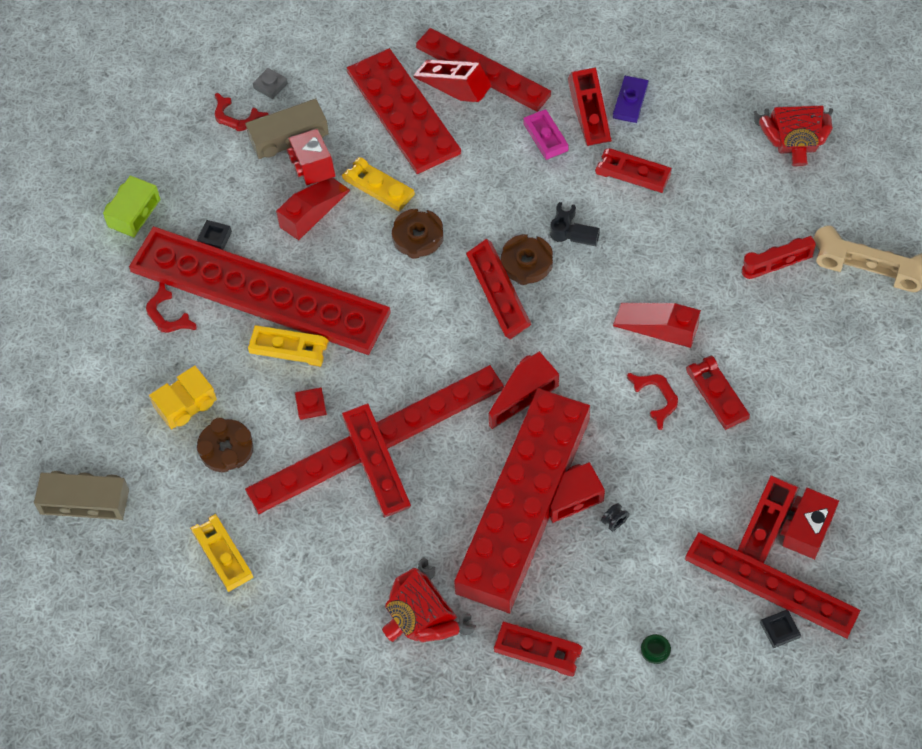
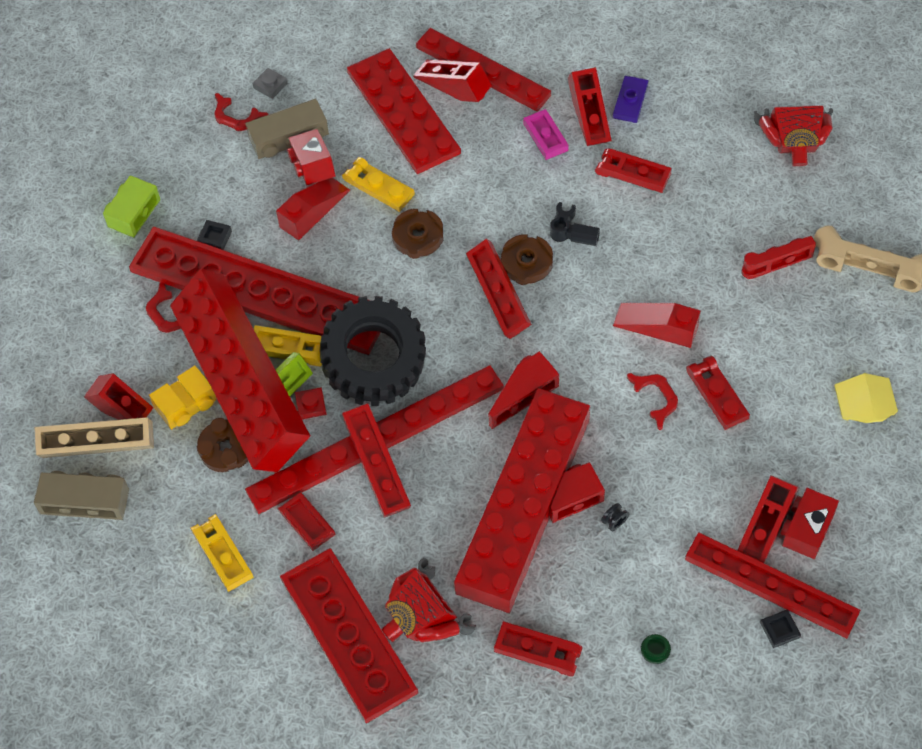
none -> tan brick [34,418,154,458]
none -> red slope [84,373,154,420]
none -> red brick [170,268,311,472]
none -> lime plate [275,352,313,396]
none -> red tile [278,492,336,551]
none -> red plate [280,548,419,724]
none -> black tyre [320,296,426,406]
none -> light yellow slope [834,373,898,423]

